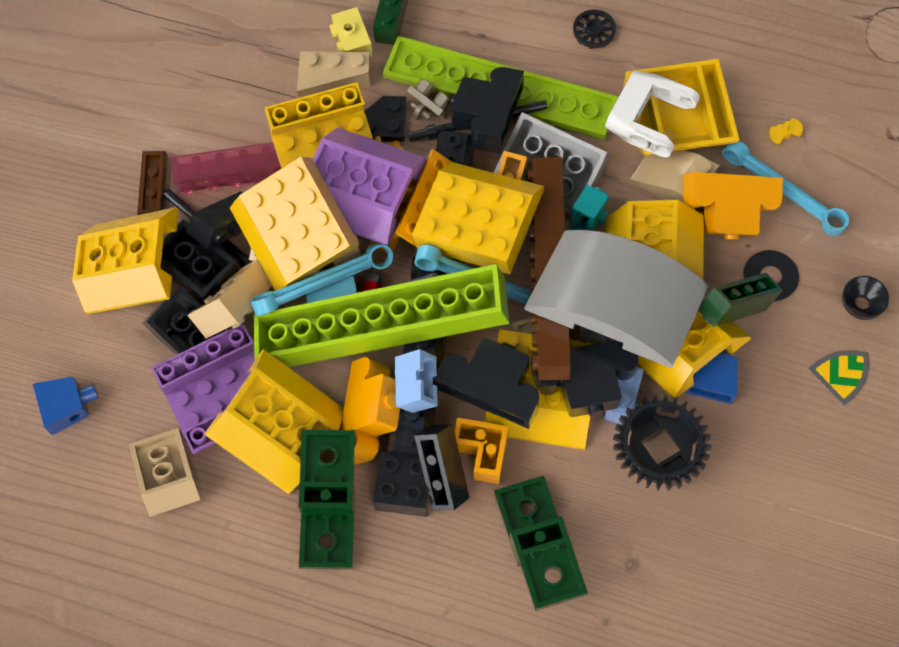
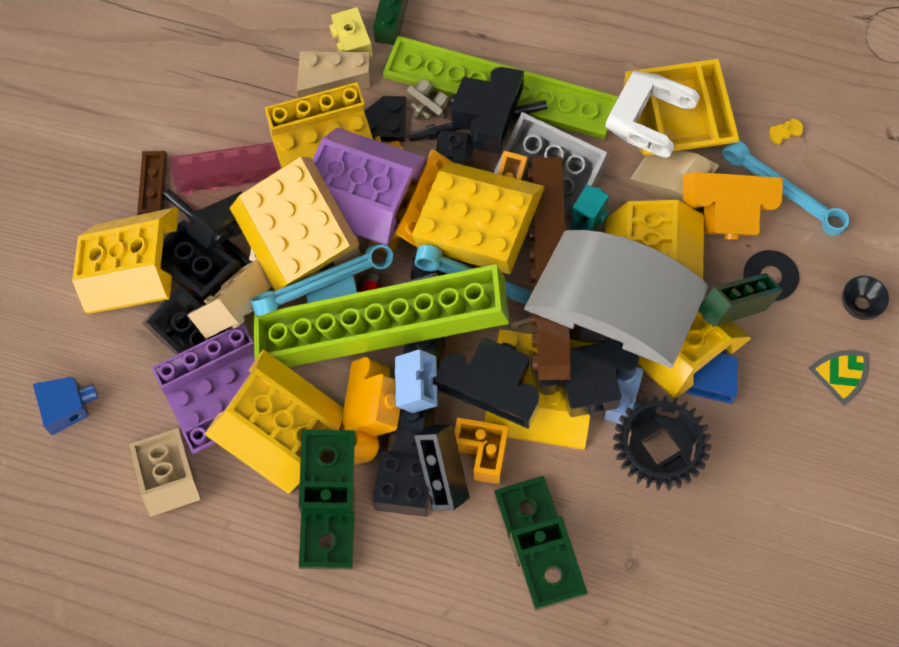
black wheel [573,9,616,49] -> none

